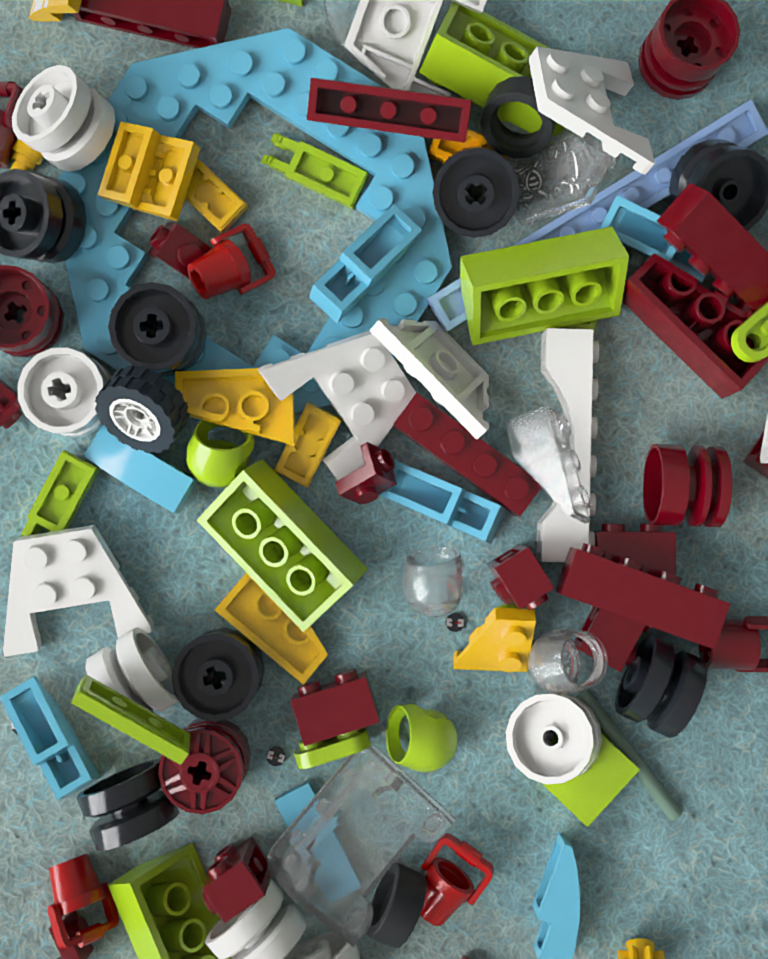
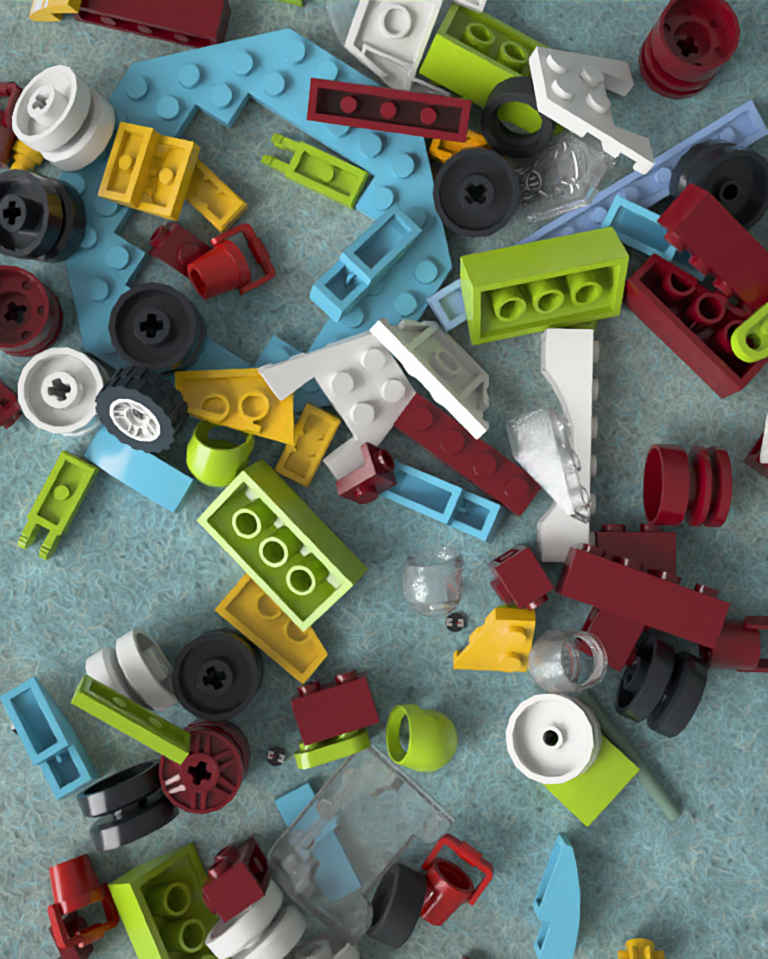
white wing [3,525,154,657] -> none

